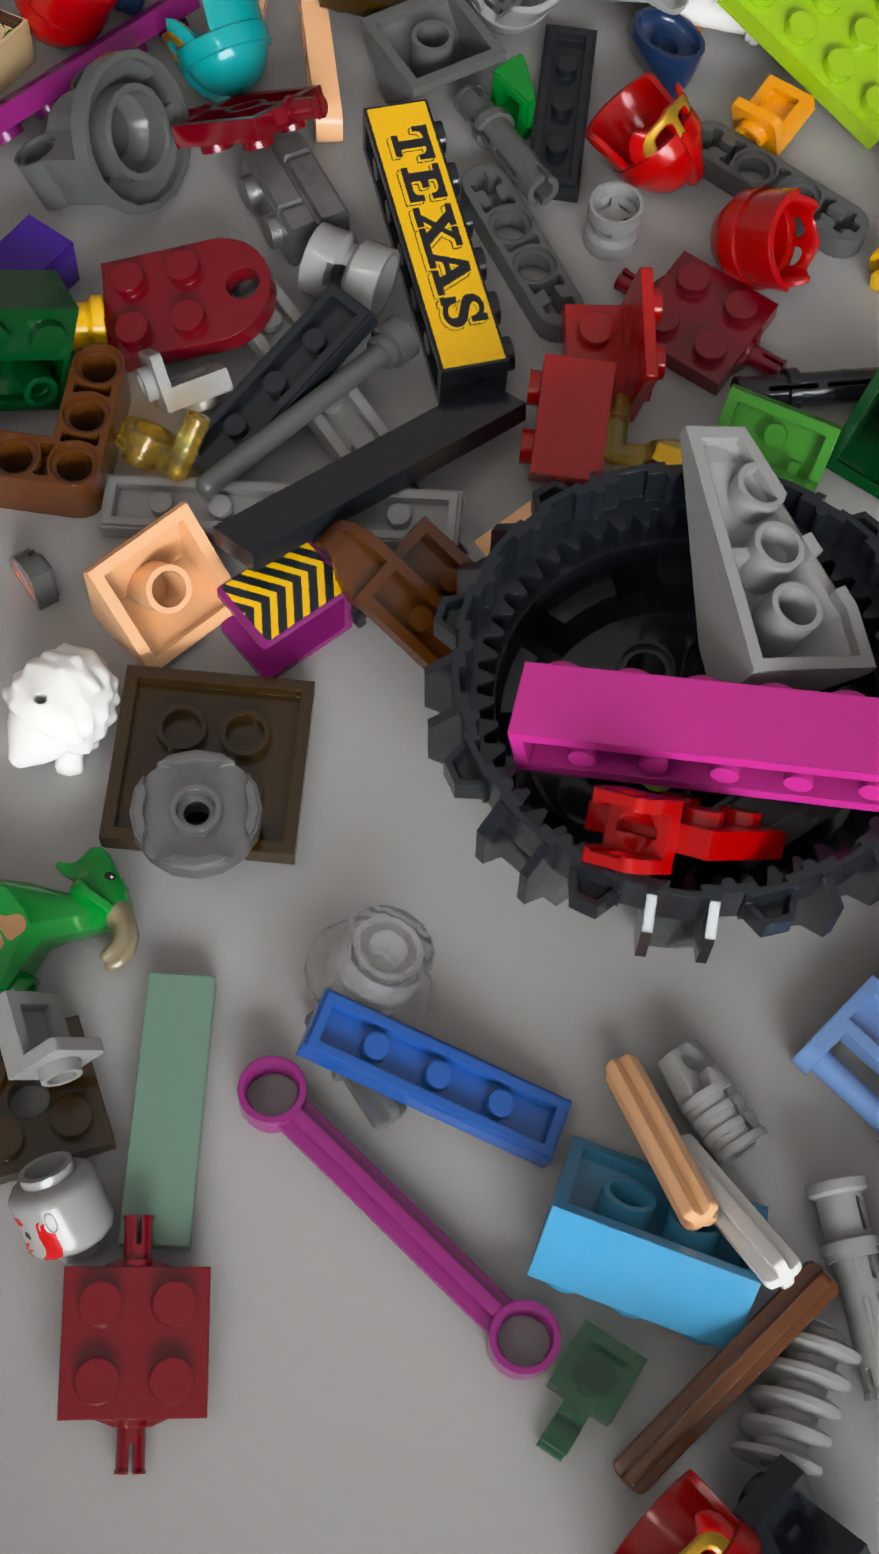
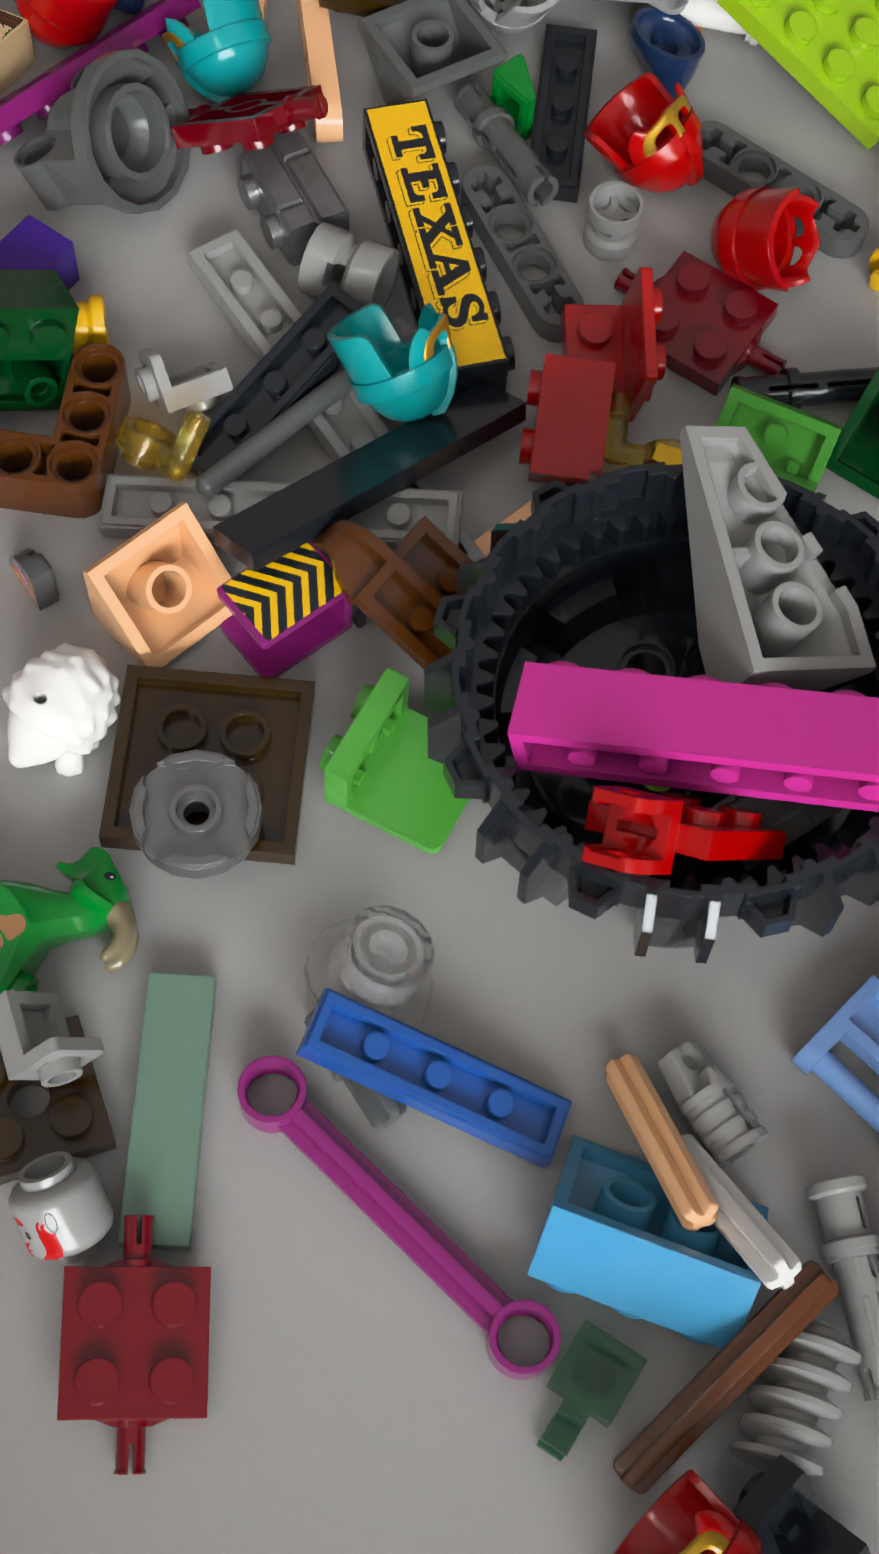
dark red plate [101,238,277,372] -> none
light orange bracket [731,74,815,157] -> none
none -> bright green bracket [319,667,471,854]
none -> teal helmet [327,303,458,422]

